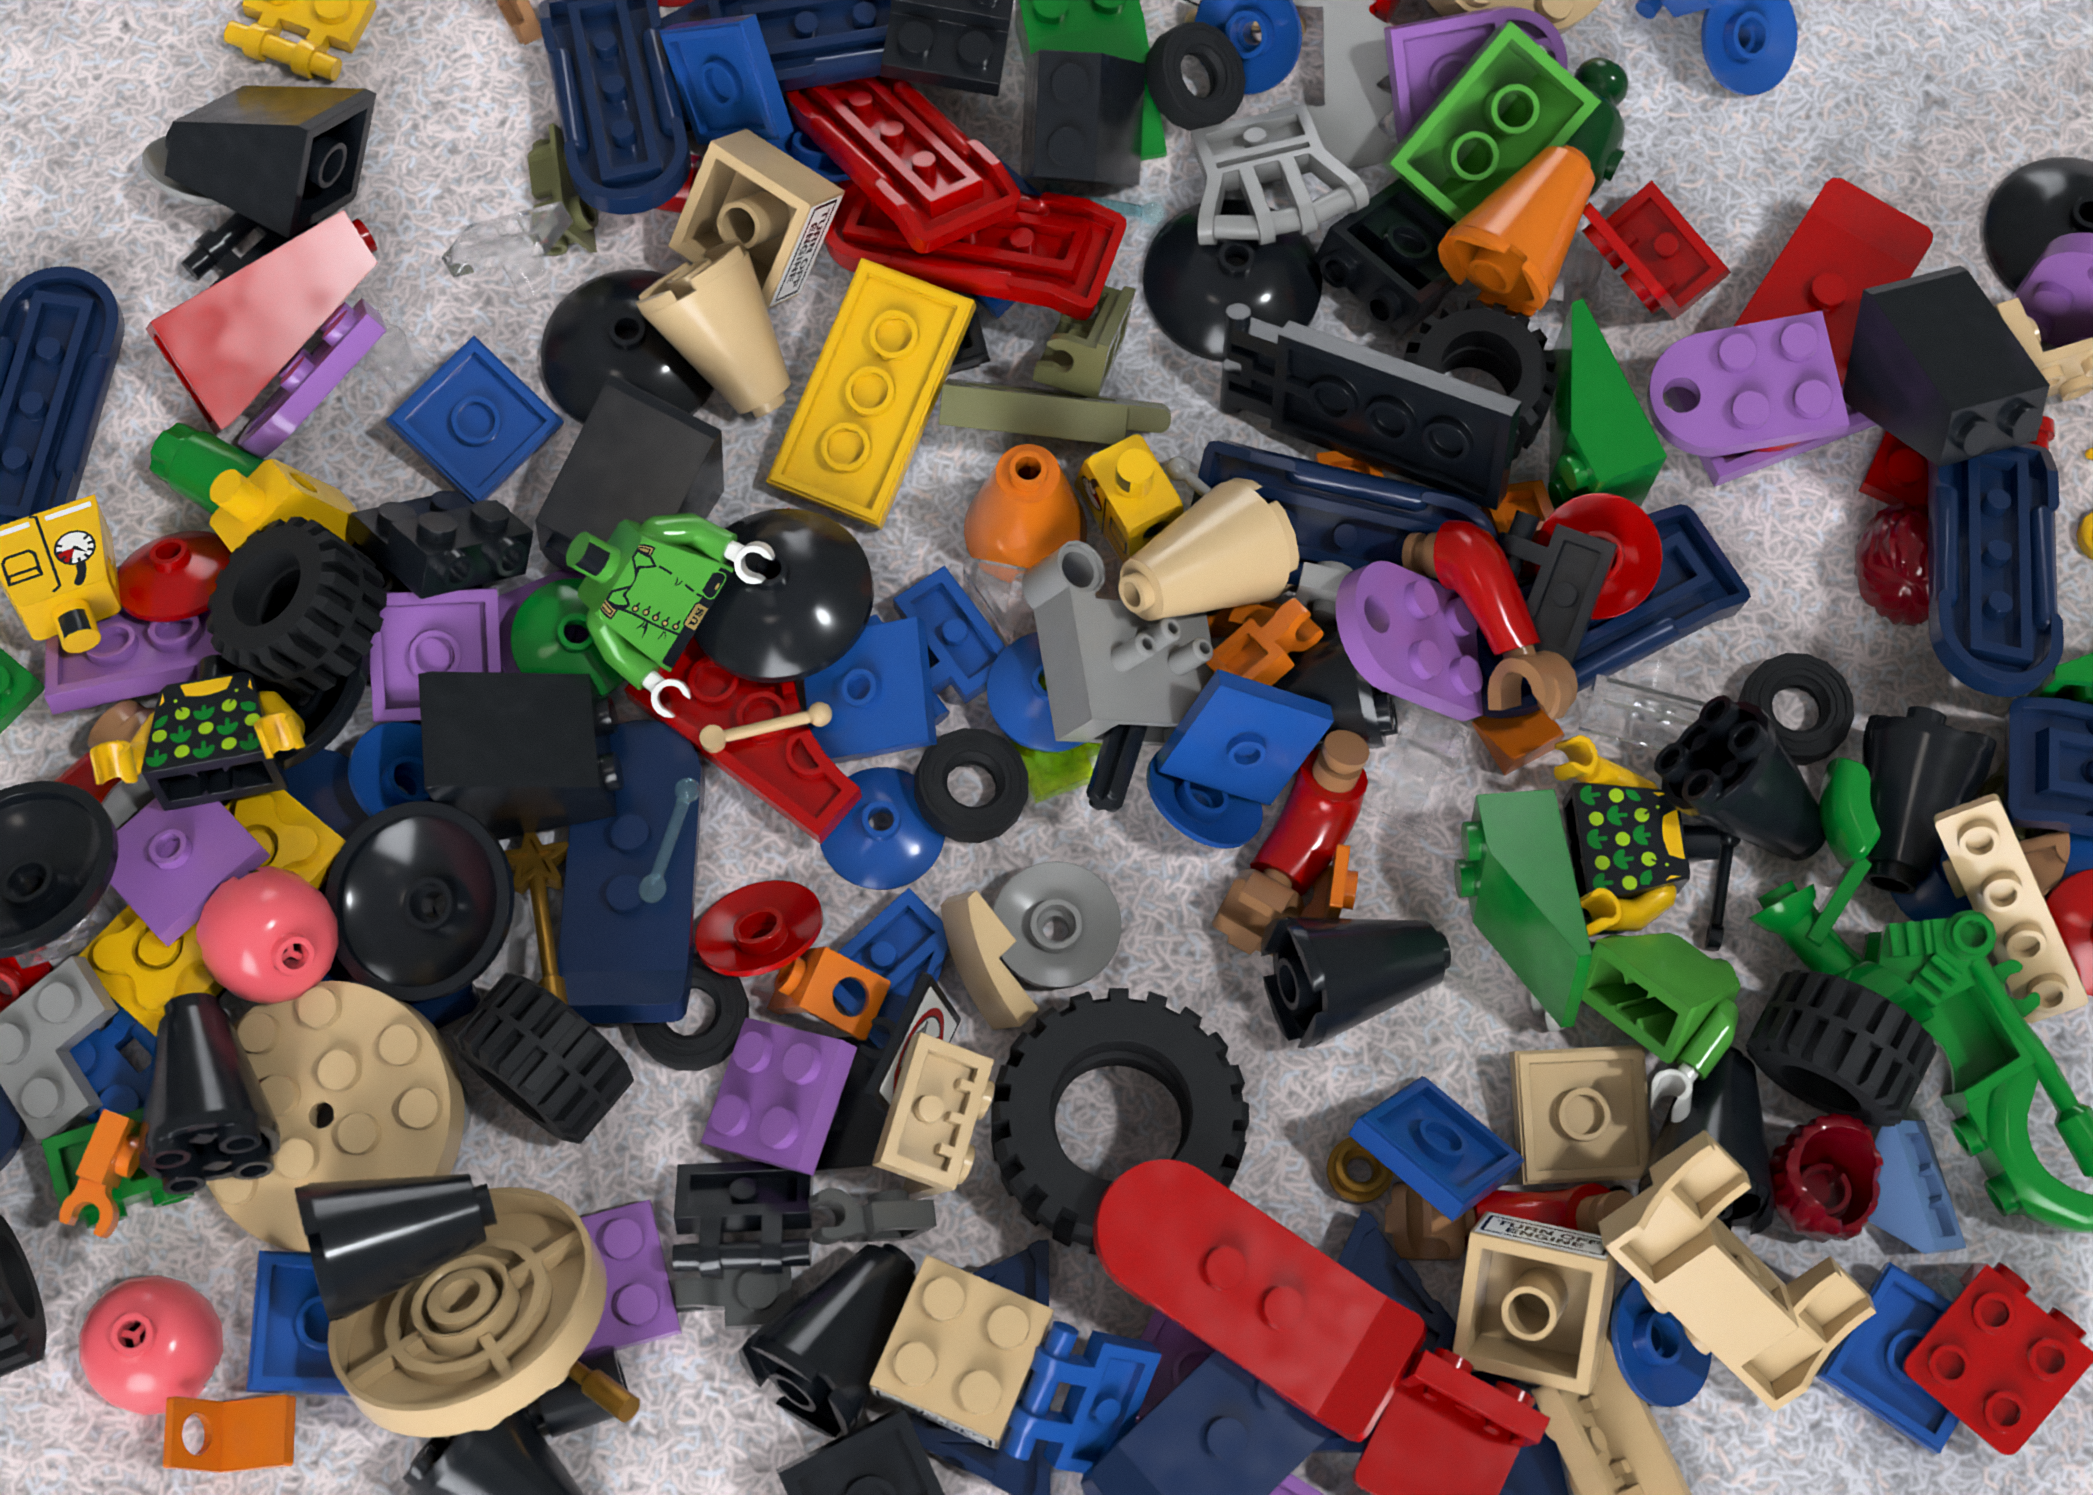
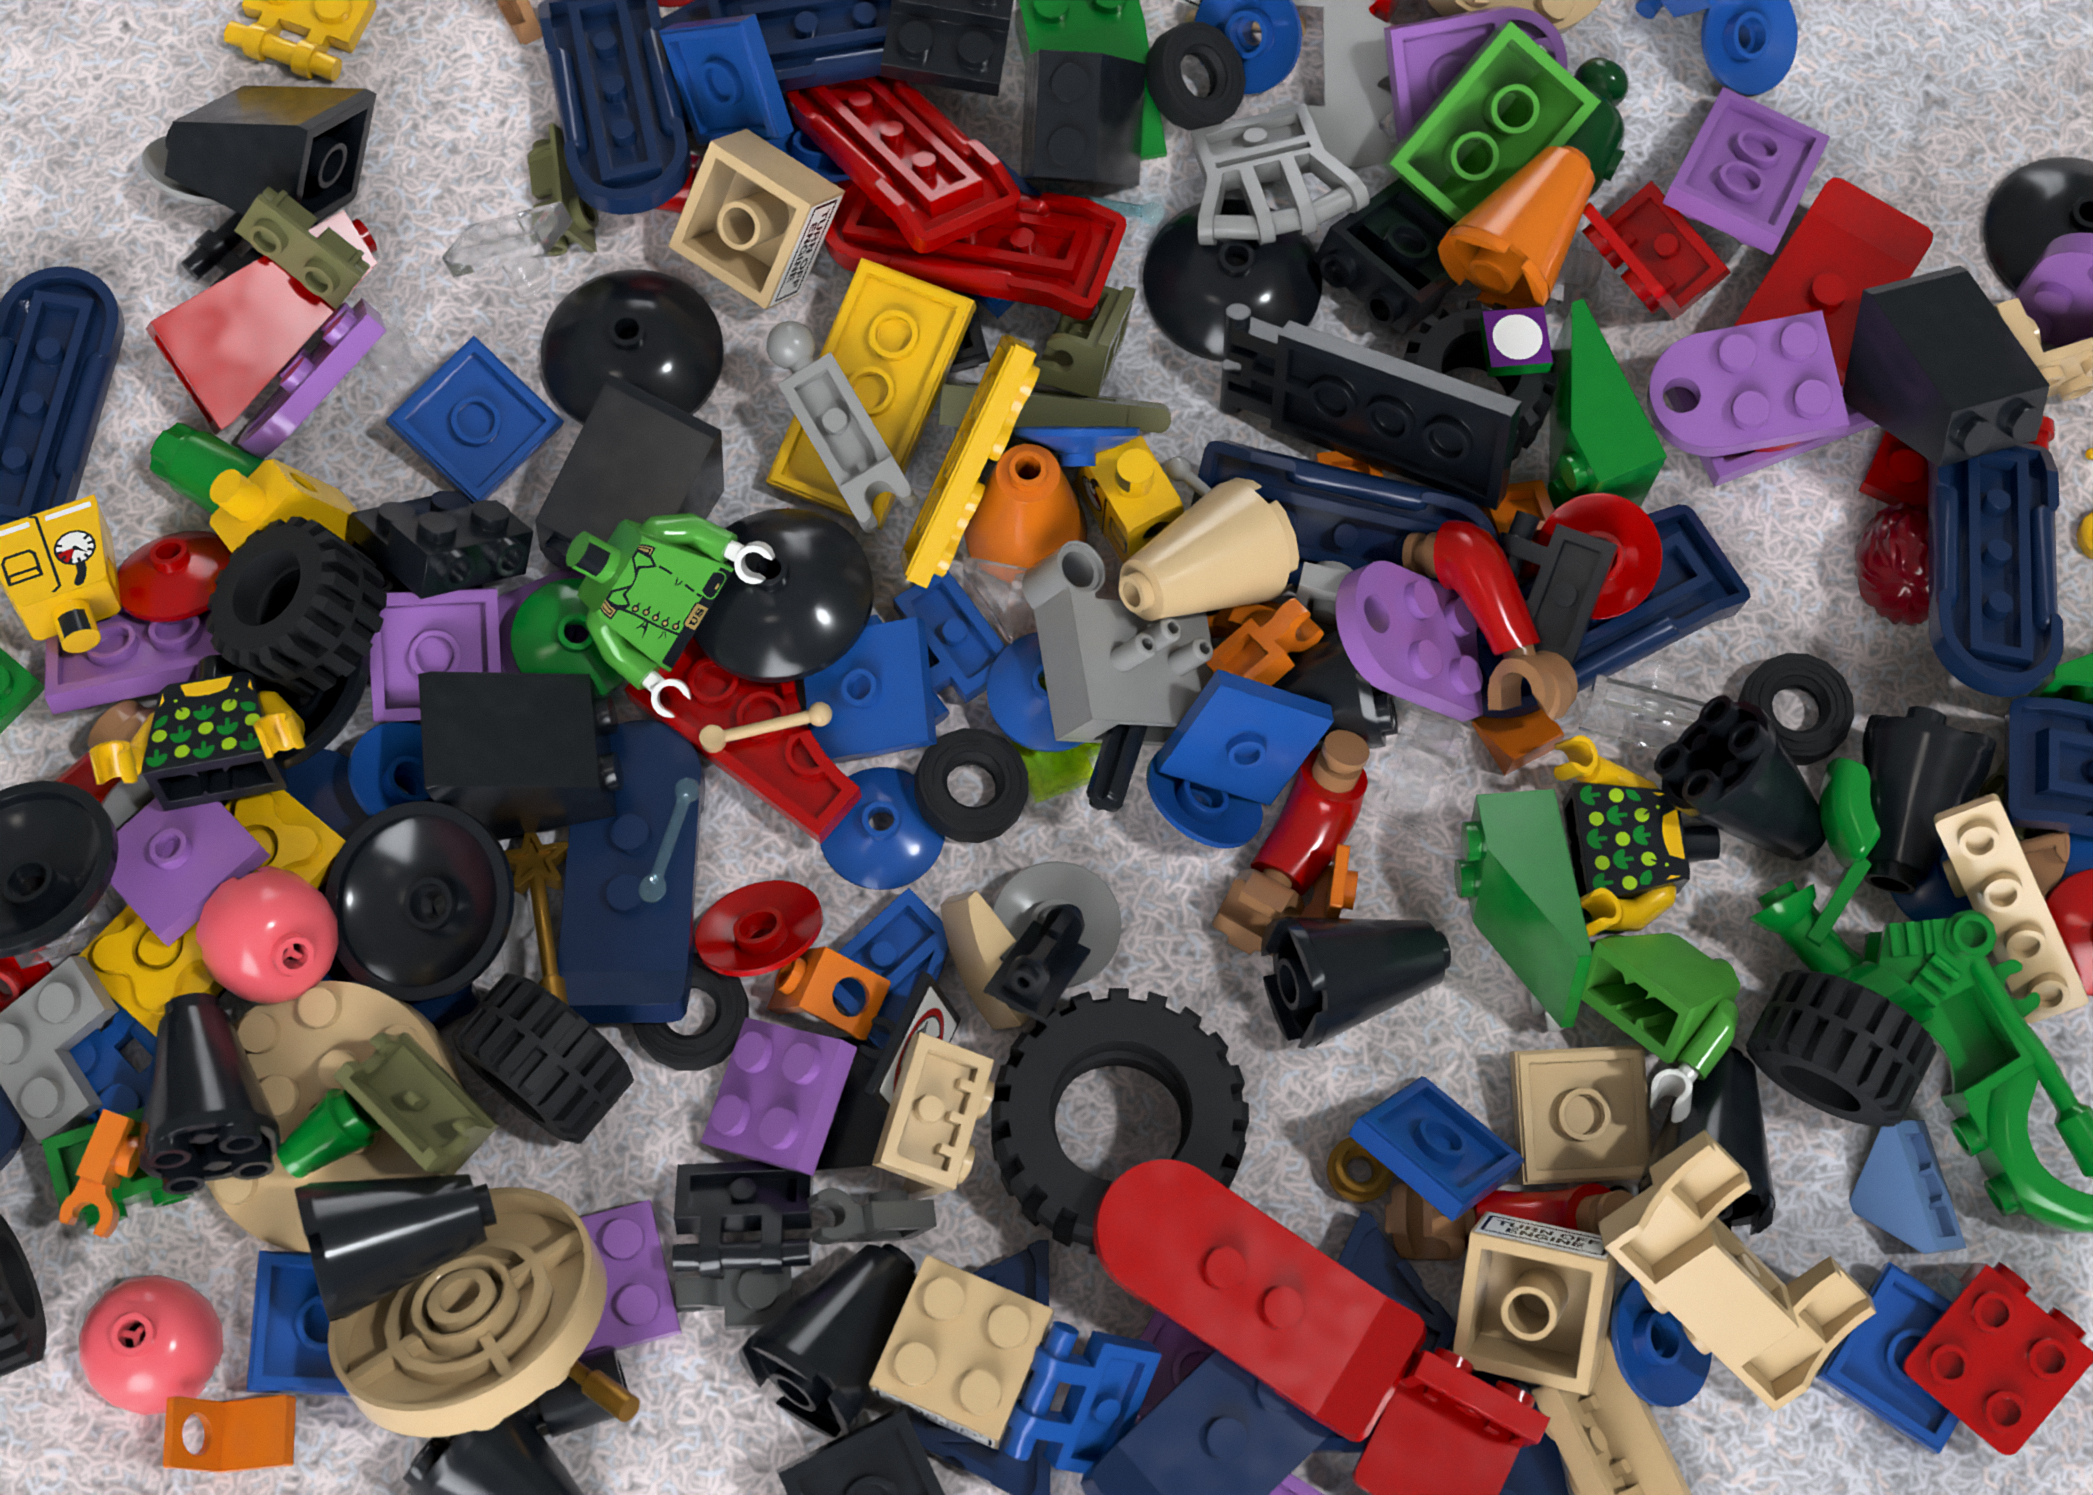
tan cone [635,238,791,418] -> none
black hinge [1705,829,1741,951] -> none
dark red hair [1769,1113,1884,1243] -> none
none -> olive hinge [234,186,371,310]
none -> green cone [277,1088,382,1178]
none -> olive hinge [333,1032,499,1175]
none -> light grey plate [766,321,919,533]
none -> yellow piece [899,333,1040,589]
none -> black hinge [983,904,1091,1023]
none -> blue dish [1013,426,1140,466]
none -> tile [1479,307,1553,377]
none -> medium lavender plate [1662,87,1830,255]

